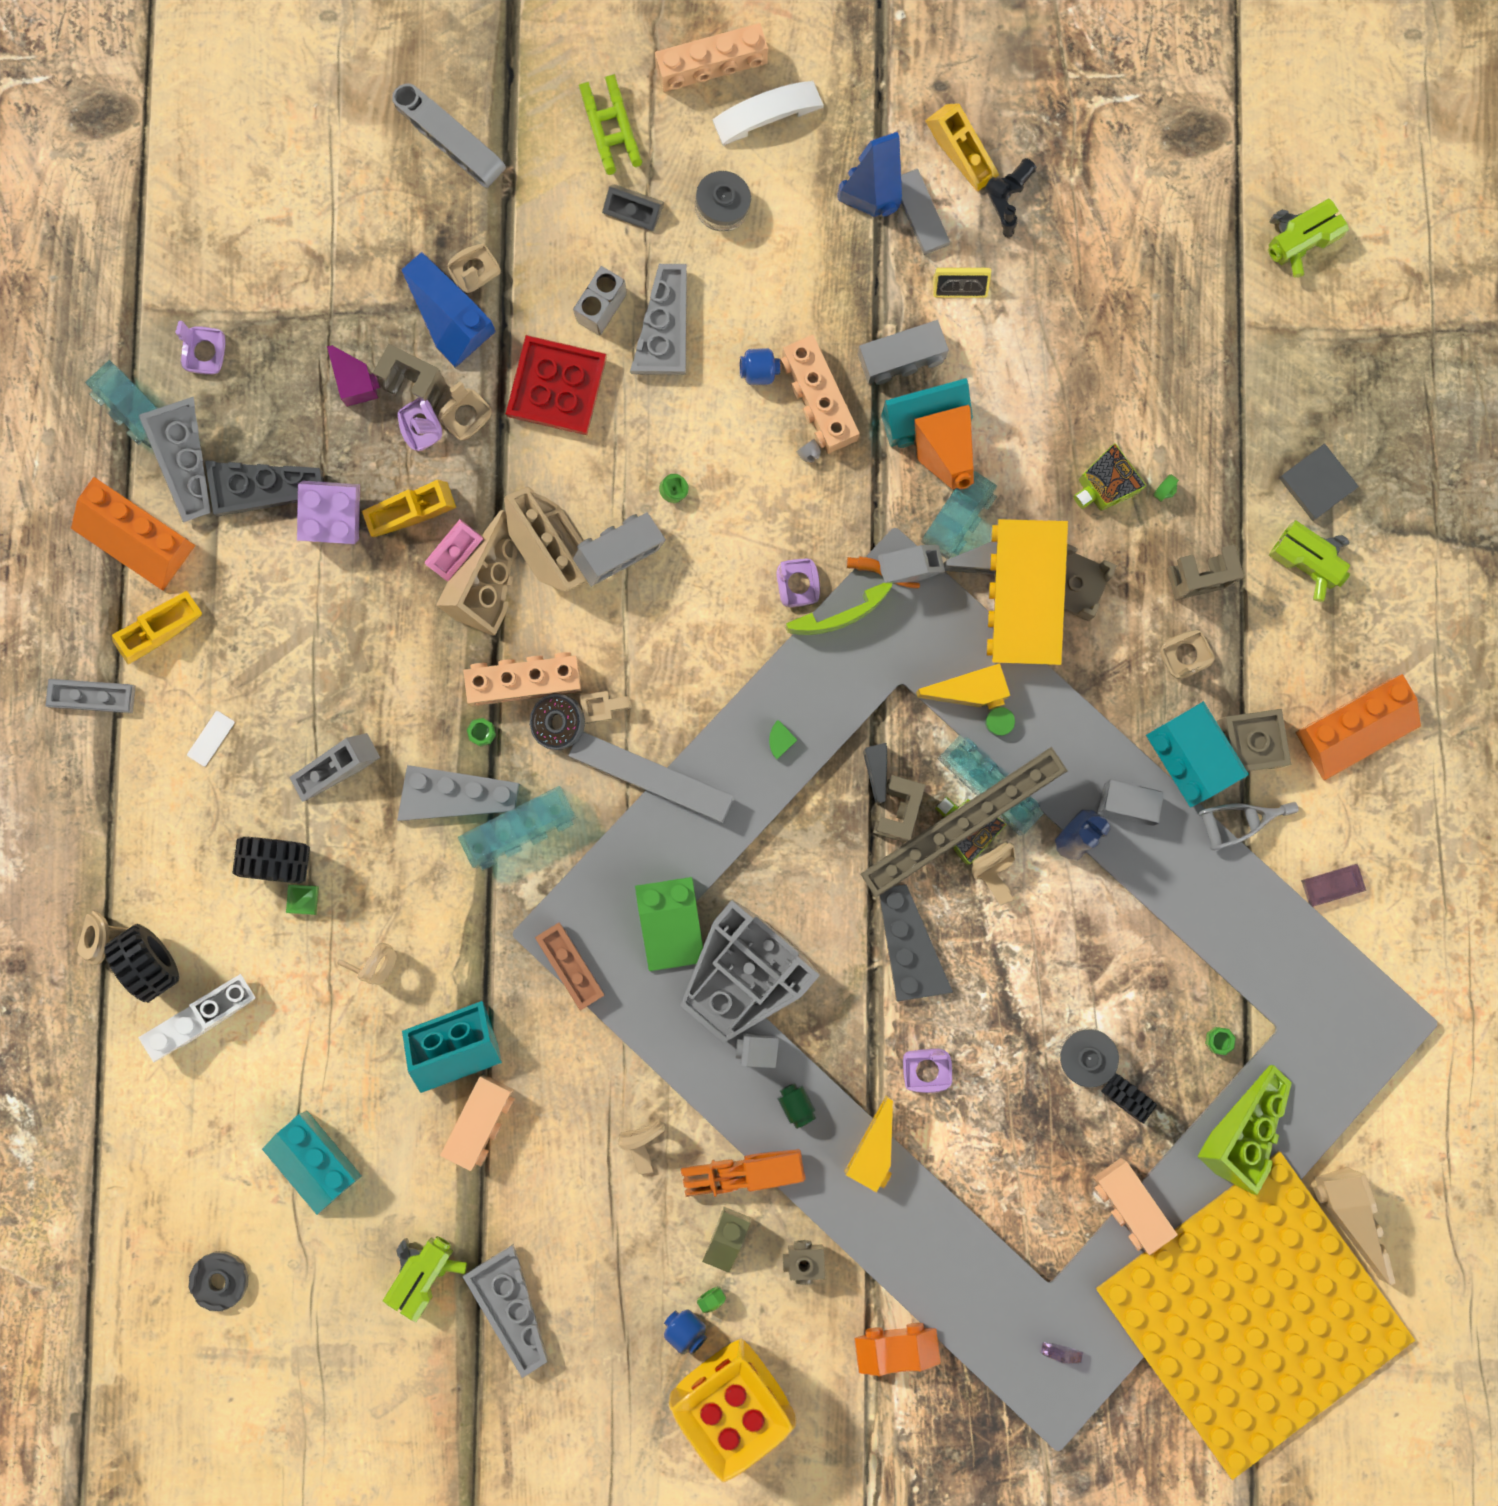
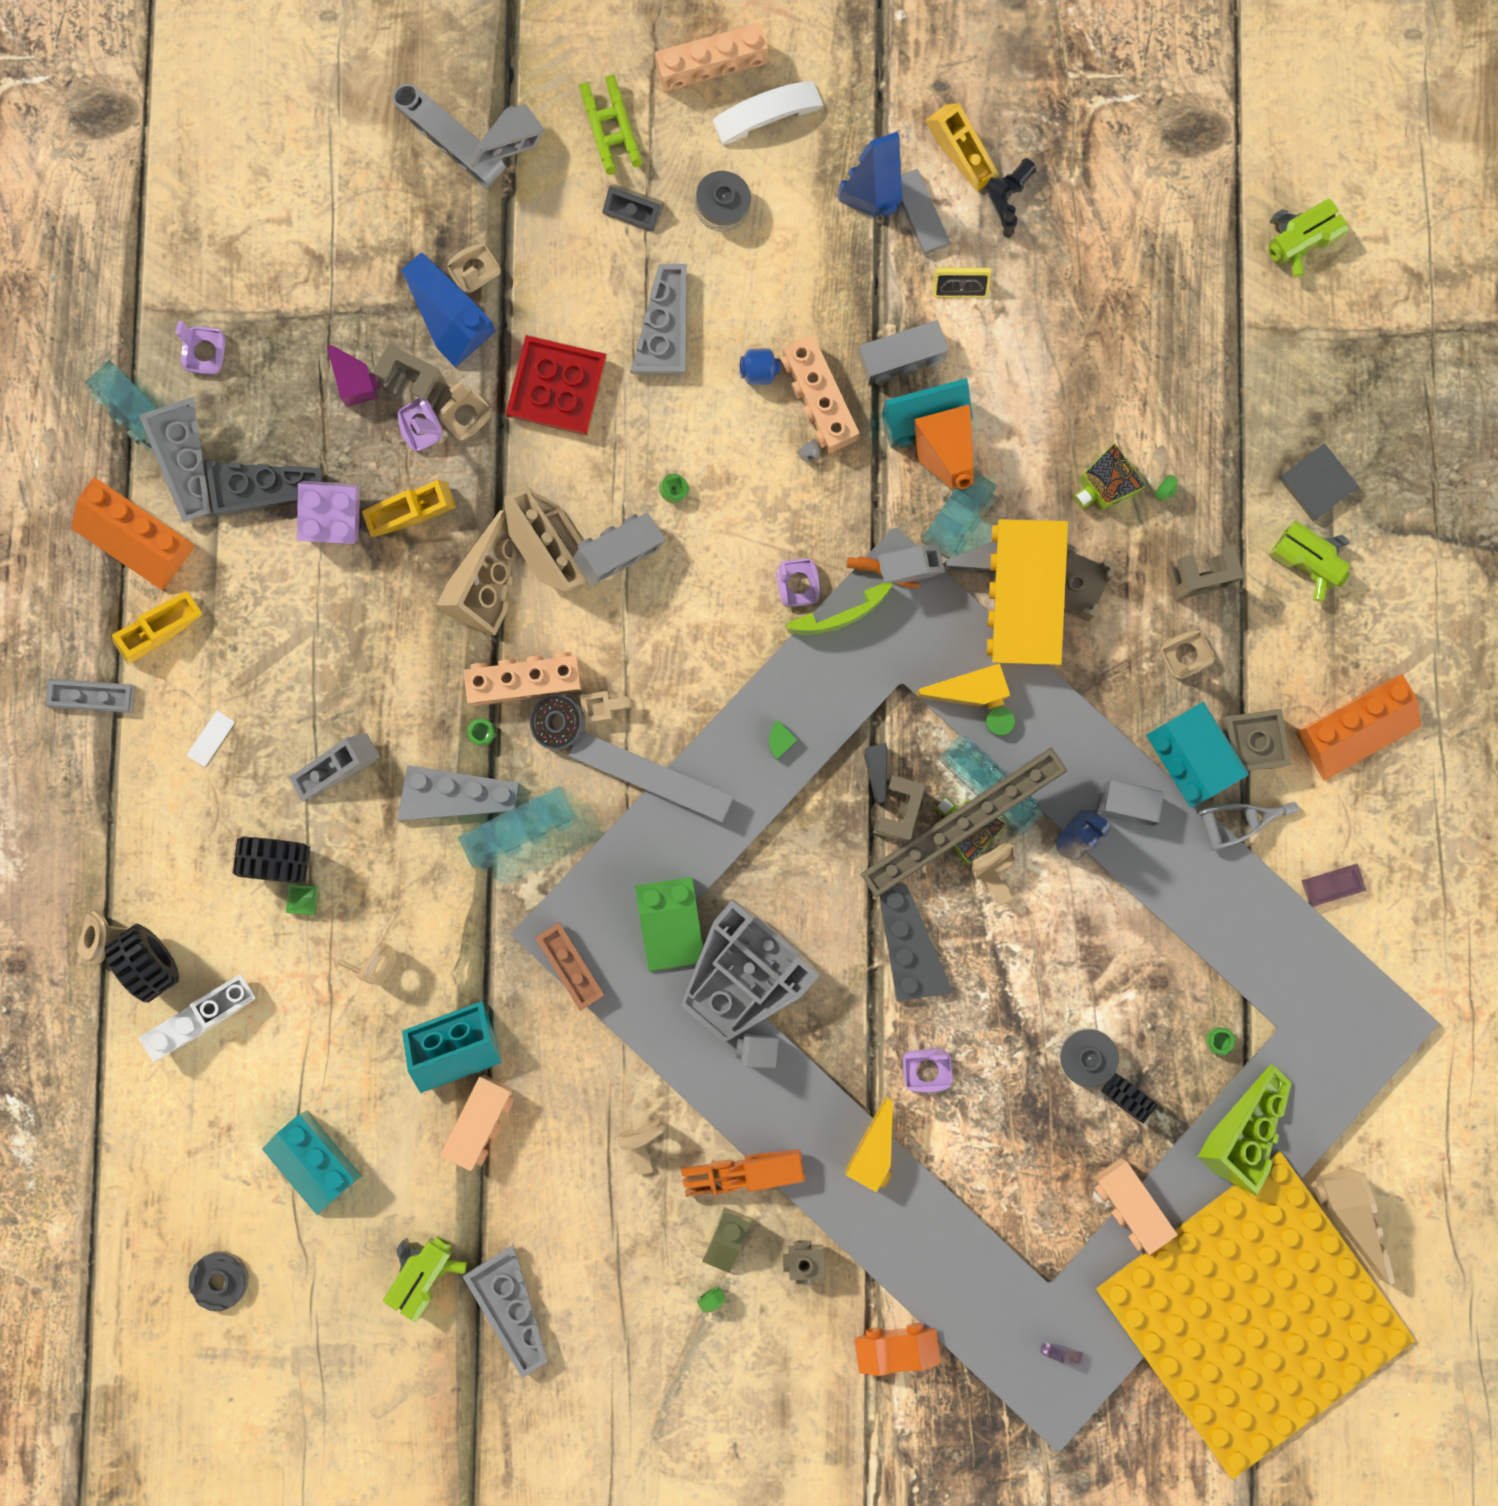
bright pink tile [425,519,483,581] -> none
light grey piece [573,266,627,336] -> none
blue head [664,1309,707,1355] -> none
yellow piece [669,1338,796,1482] -> none
dark green brick [777,1083,816,1129] -> none
none -> light grey slope [468,104,544,168]

